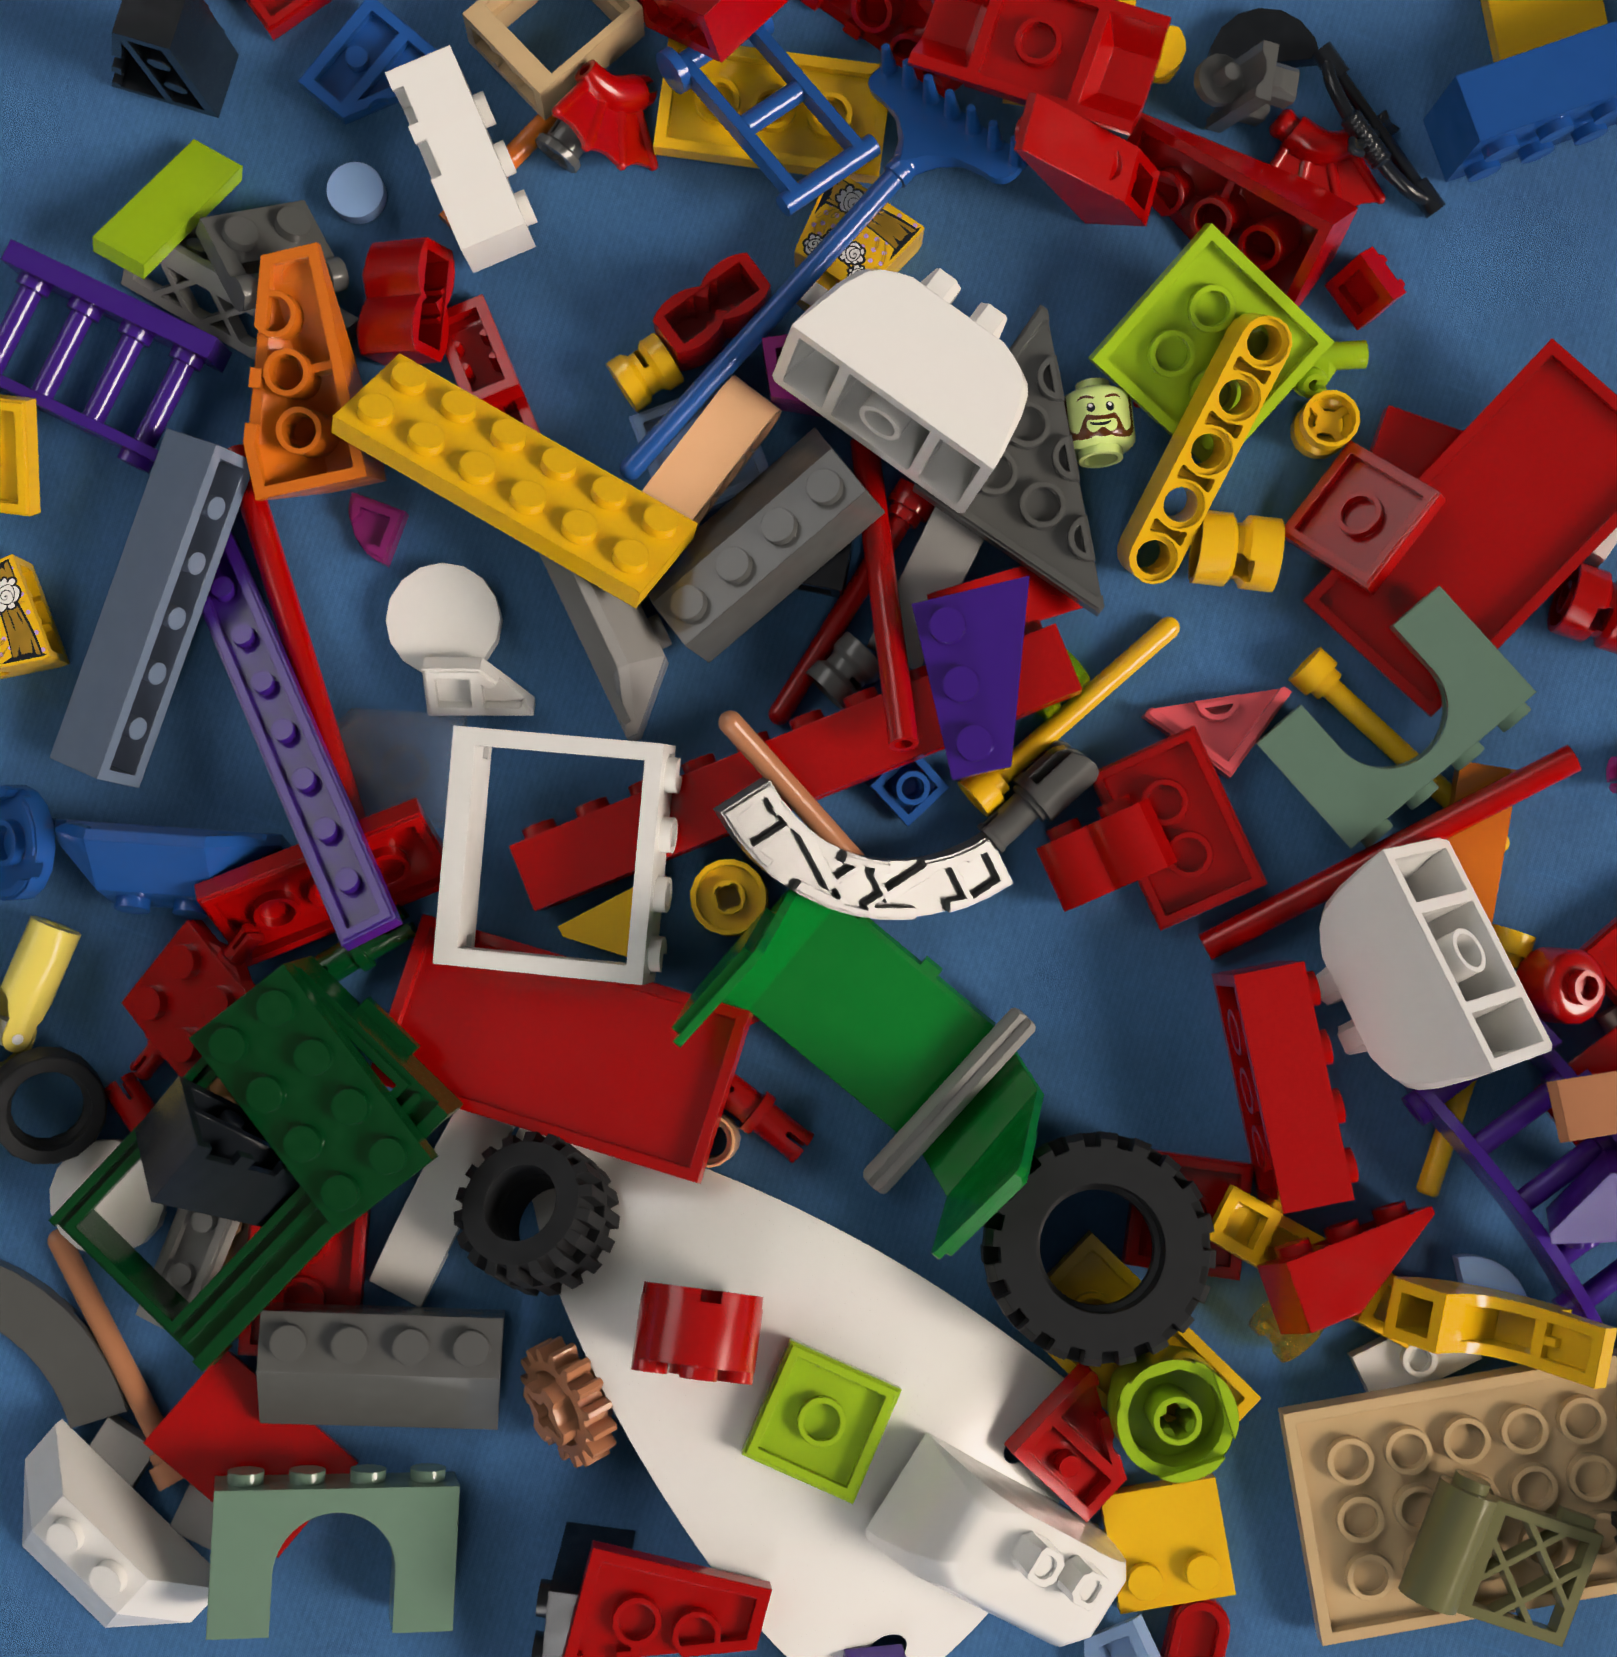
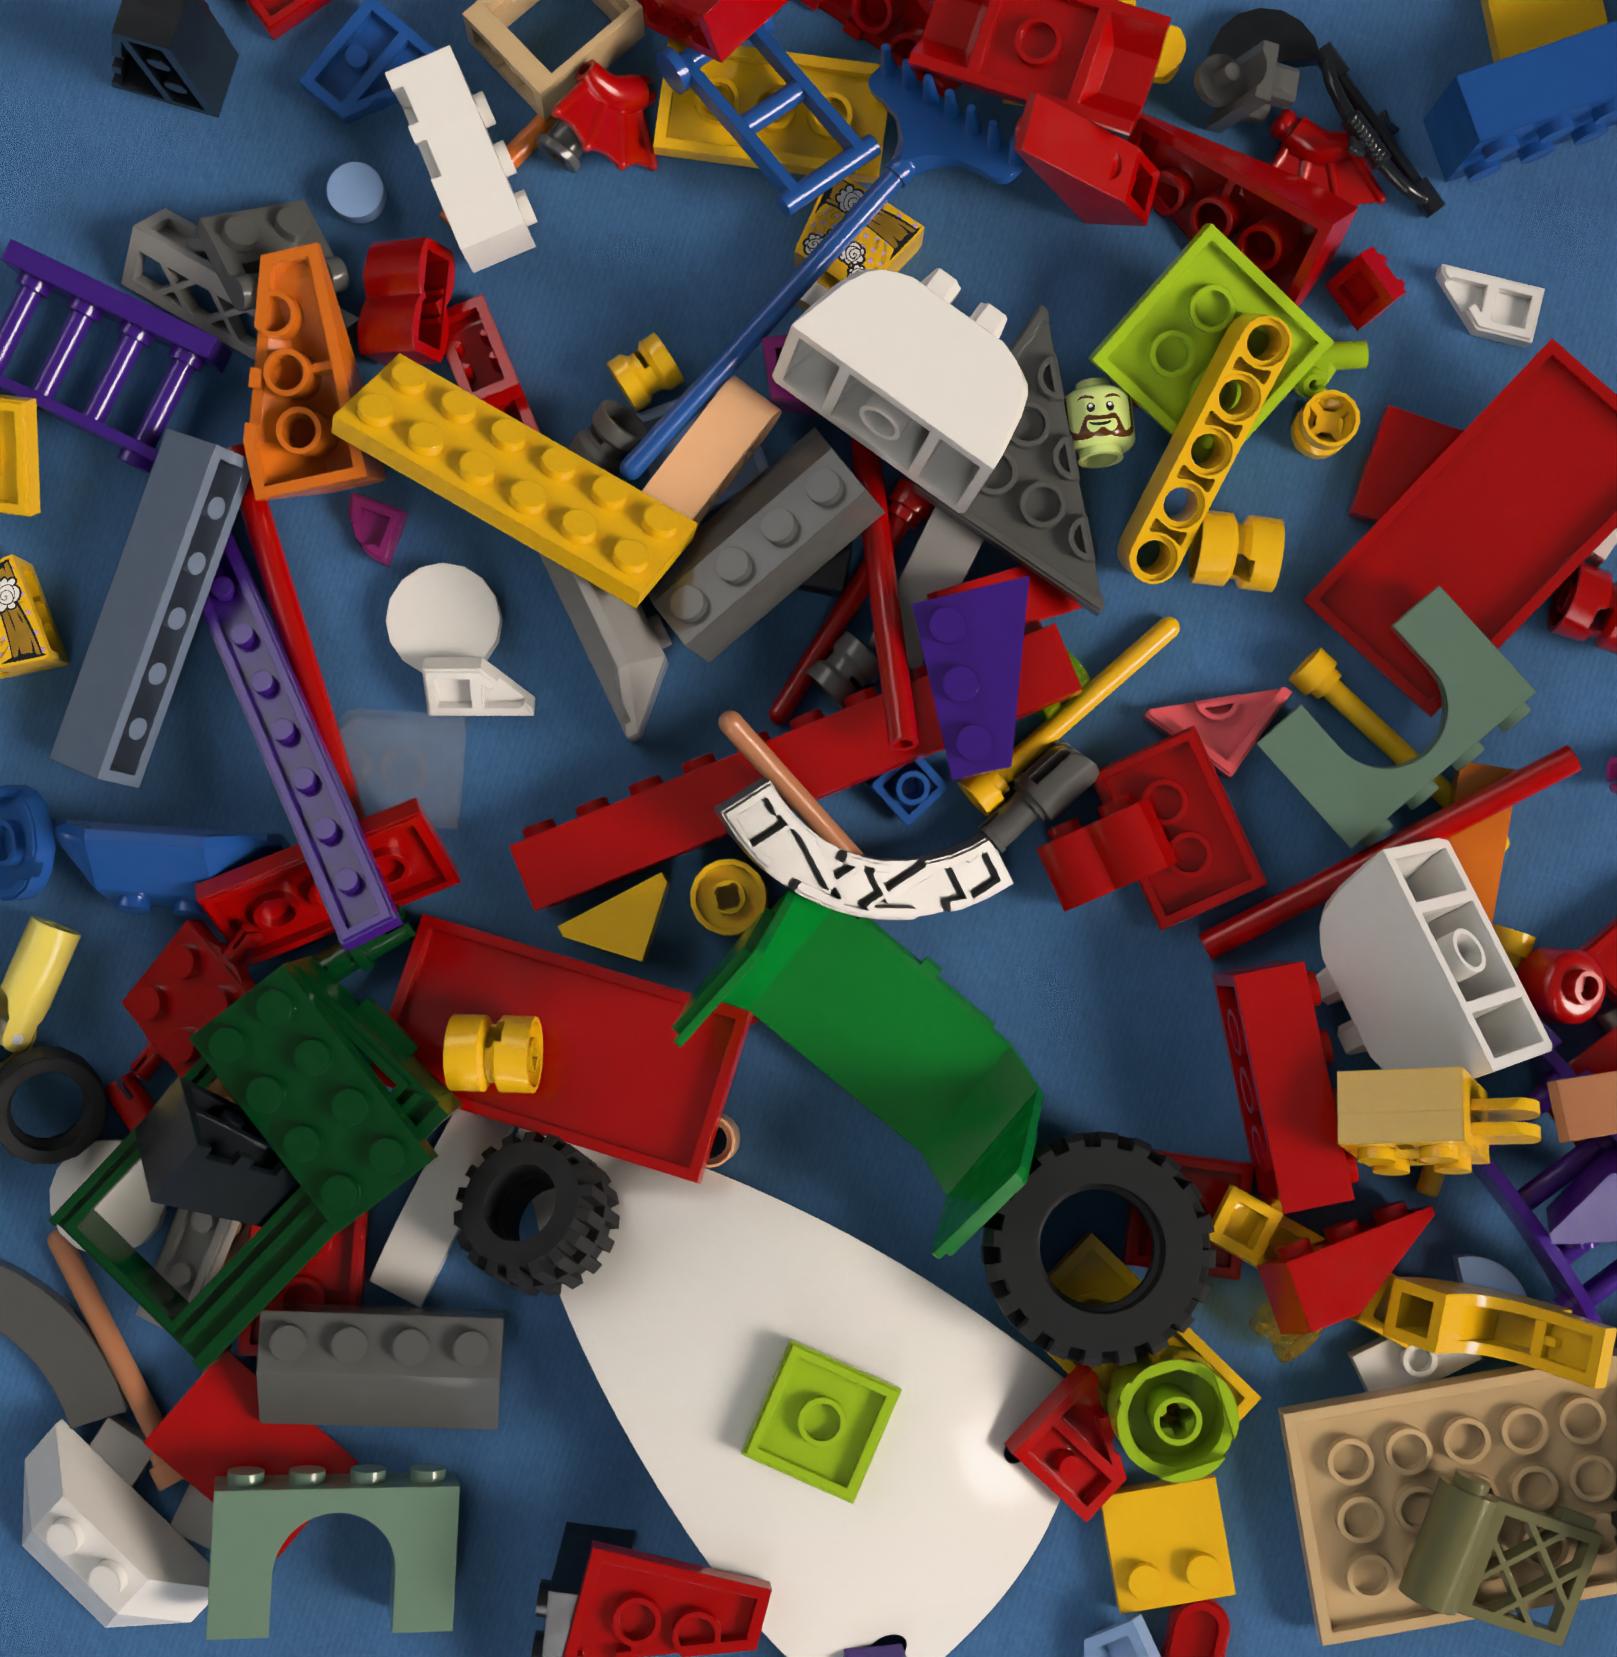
lime tile [92,139,243,280] -> none
white window [433,725,683,985] -> none
nougat gear [520,1336,617,1468] -> none
red brick [631,1281,763,1385] -> none
red brick [652,252,772,371] -> none
red pin [724,1073,815,1163] -> none
light grey axle [863,1007,1036,1194] -> none
white hips [866,1432,1126,1647] -> none
red tile [1284,440,1446,595] -> none
none -> yellow wheel [443,1014,543,1093]
none -> dark grey wheel [568,399,648,477]
none -> yellow brick [1337,1066,1541,1176]
none -> white tile [1435,264,1545,349]

